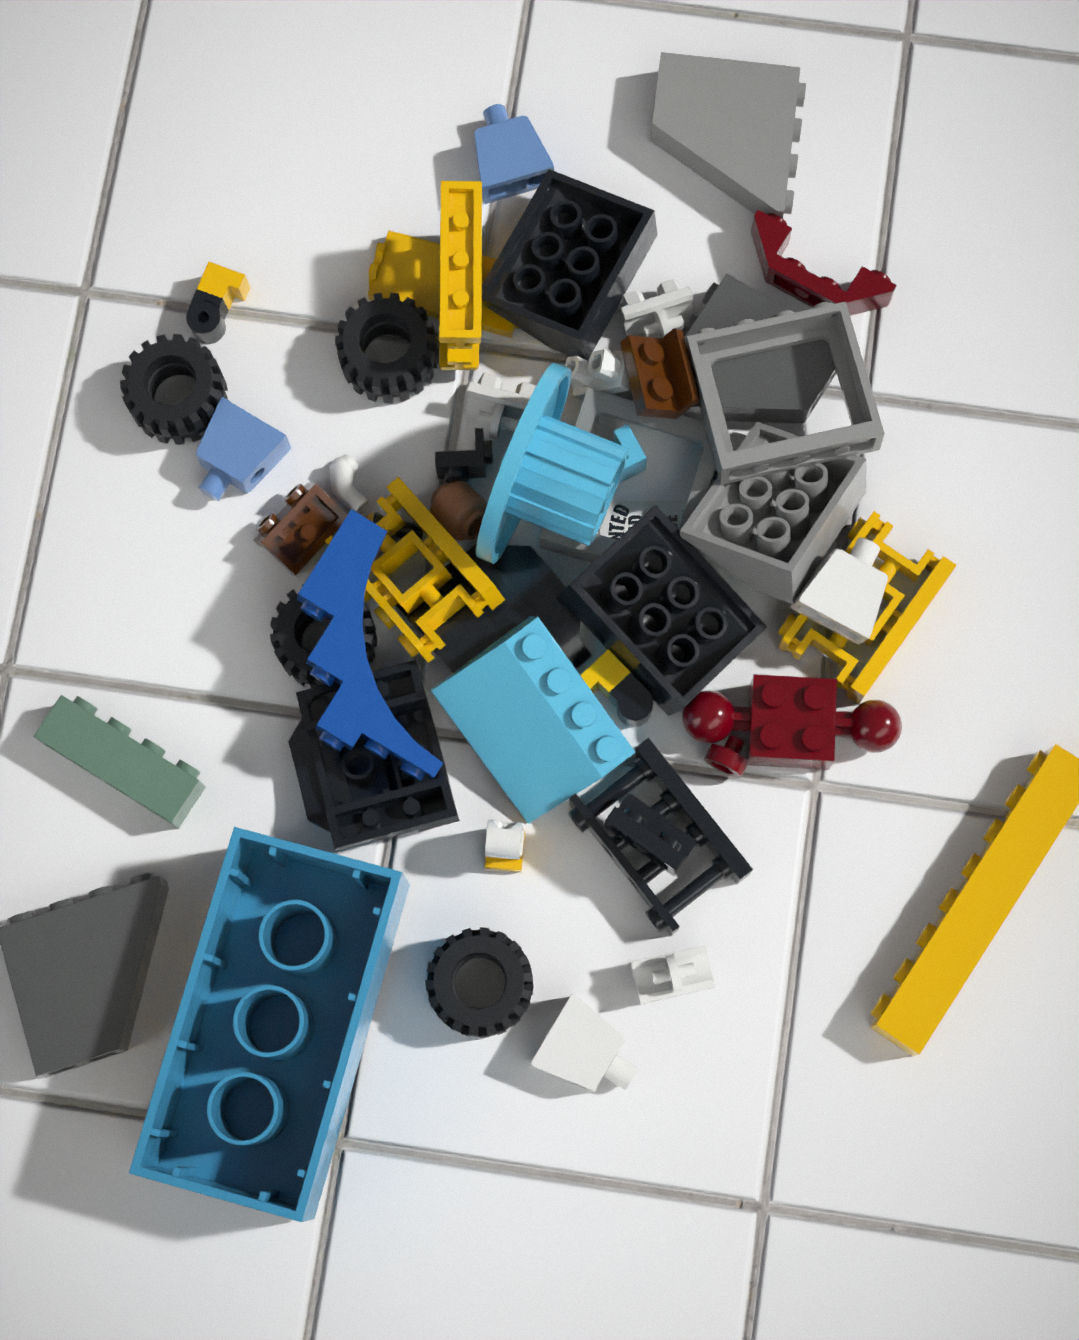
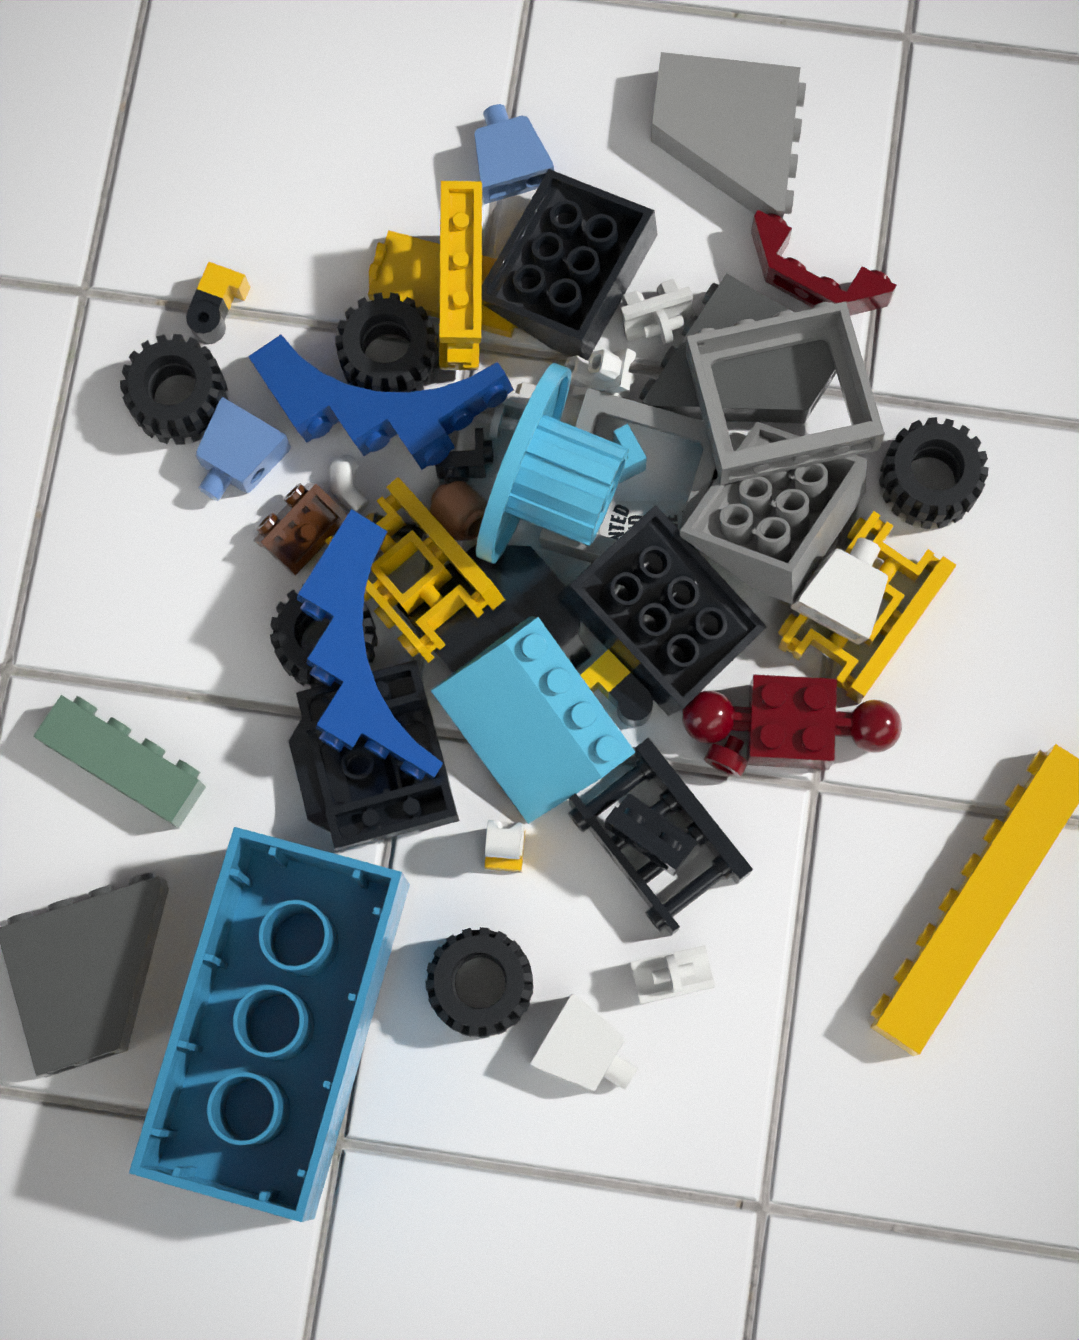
reddish brown bracket [620,328,699,419] -> none
none -> blue arch [248,334,514,470]
none -> black tyre [879,417,989,529]

